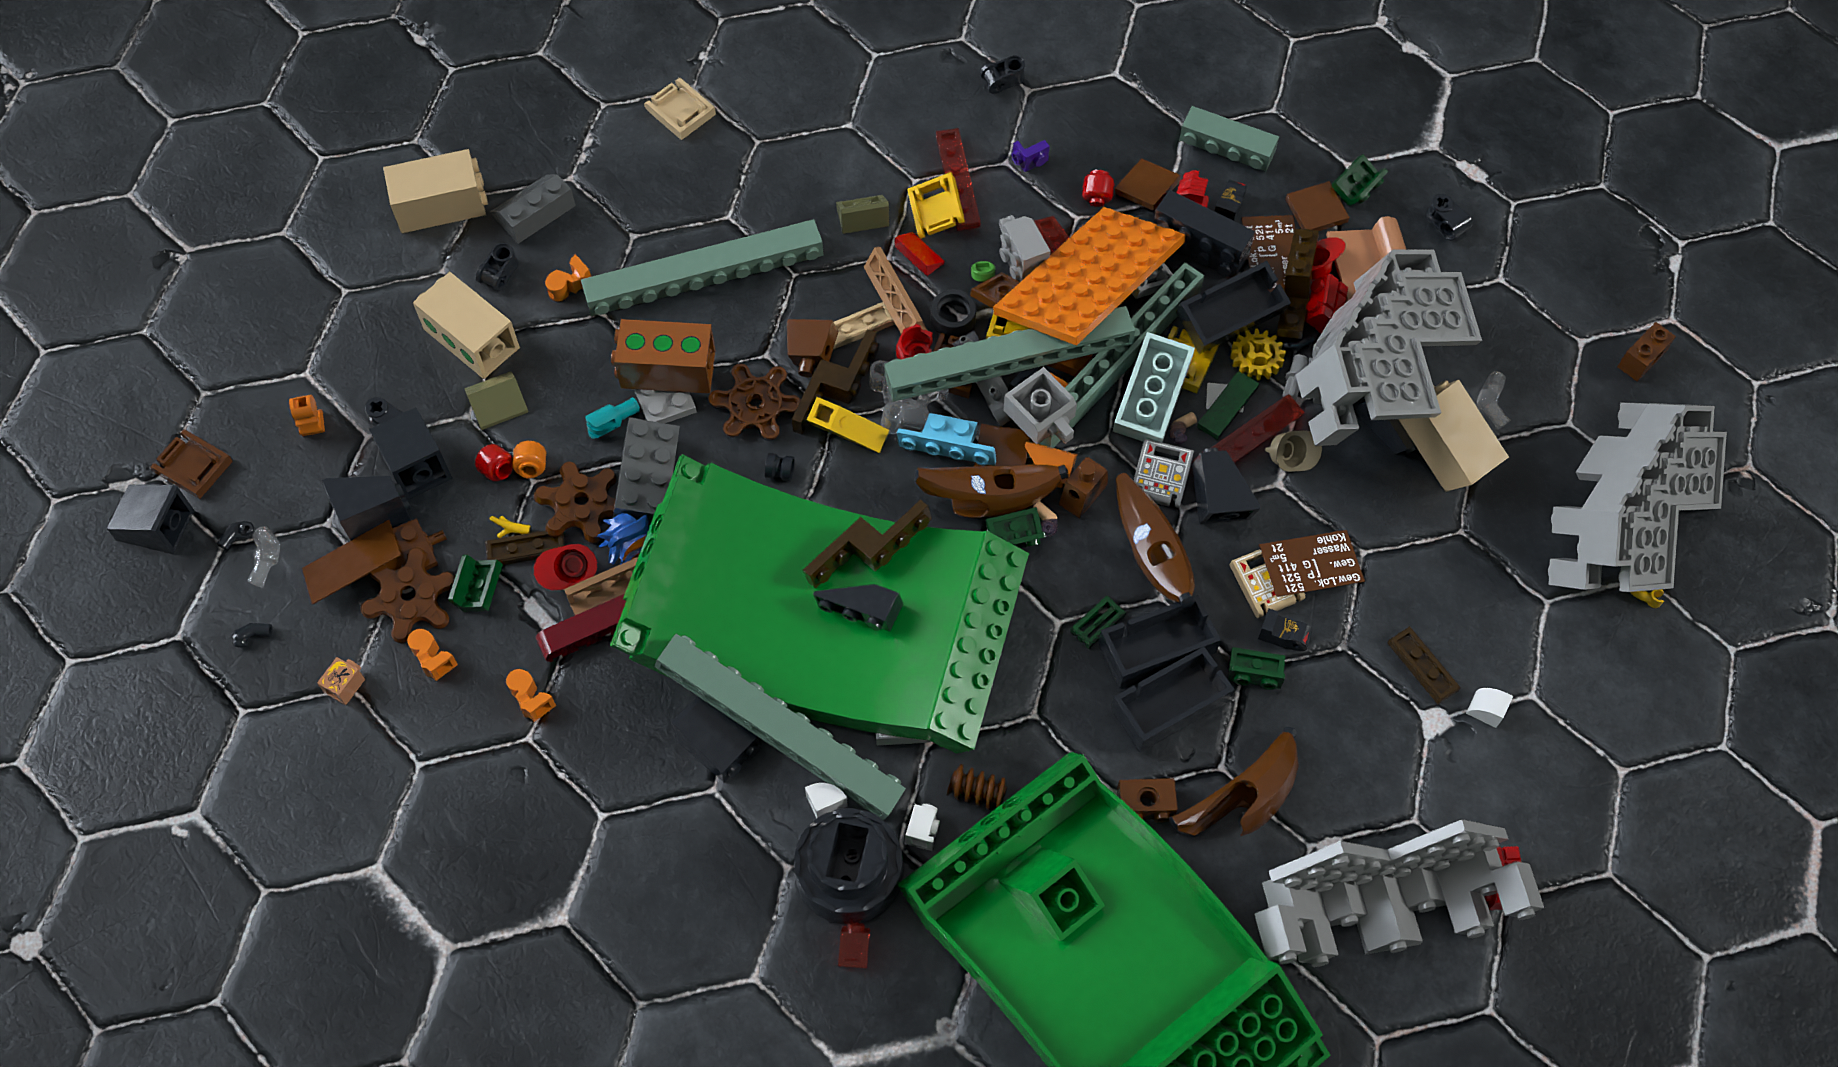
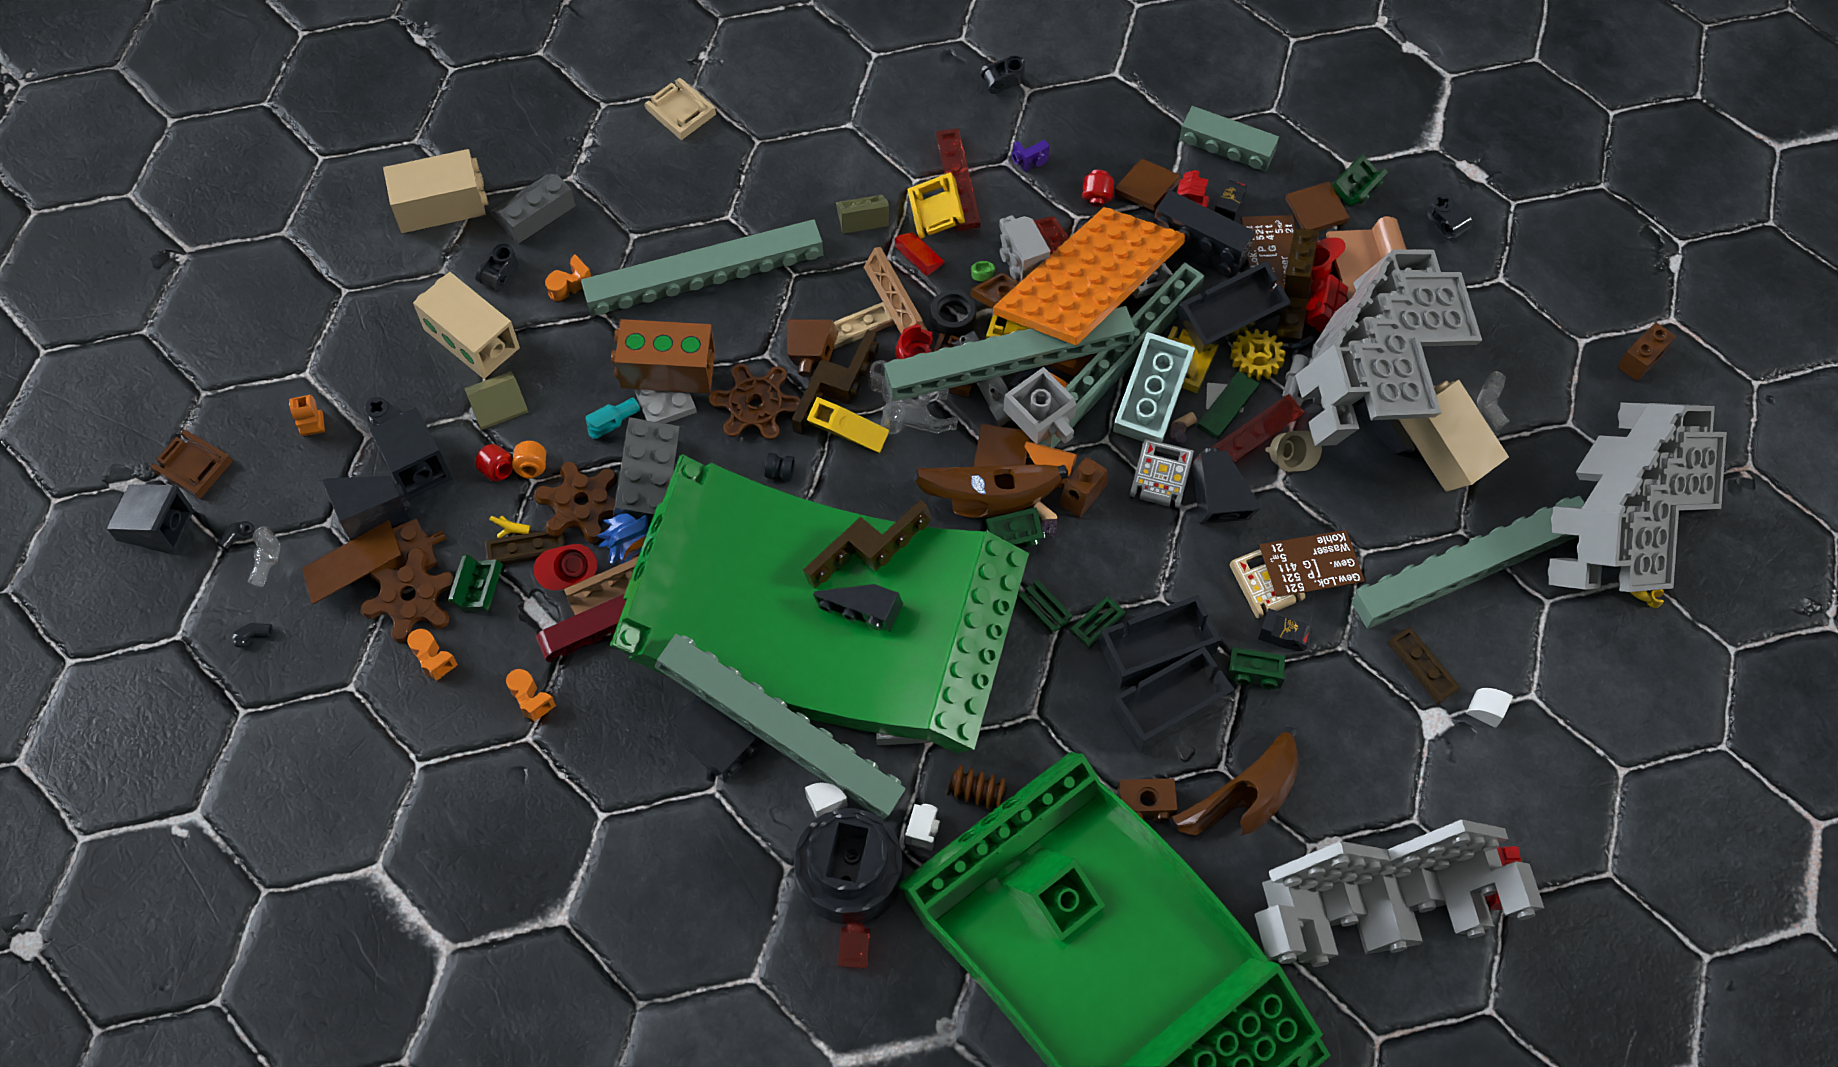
nougat brick [317,657,365,705] -> none
medium azure bracket [897,413,996,466] -> none
reddish brown piece [1116,473,1195,608] -> none
none -> dark green tile [1018,579,1073,635]
none -> sand green brick [1352,495,1585,629]

